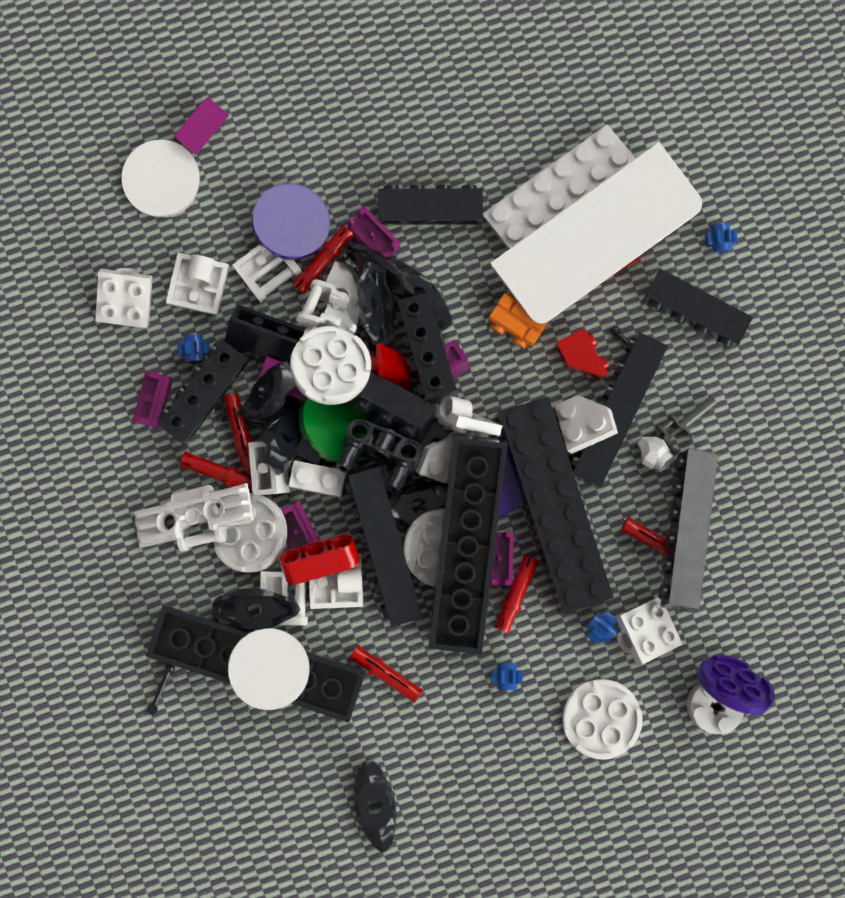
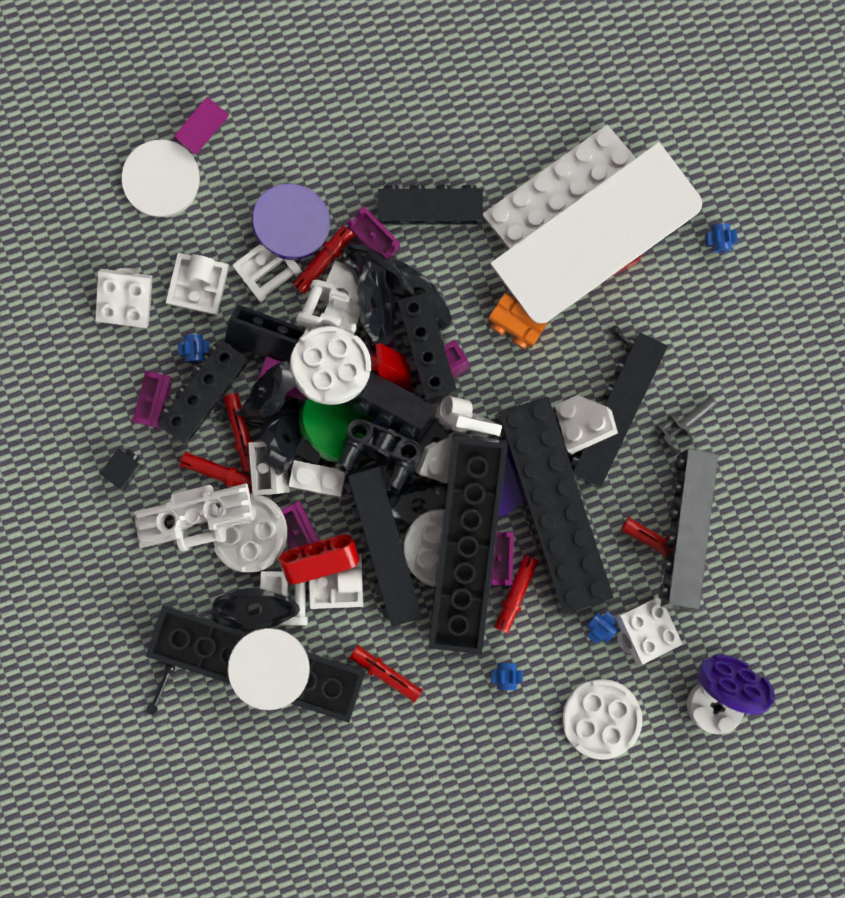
black piece [353,760,397,852] -> none
red slope [555,328,610,380] -> none
white rock [637,437,674,472] -> none
black brick [643,268,753,349] -> none
none -> black brick [99,448,143,491]

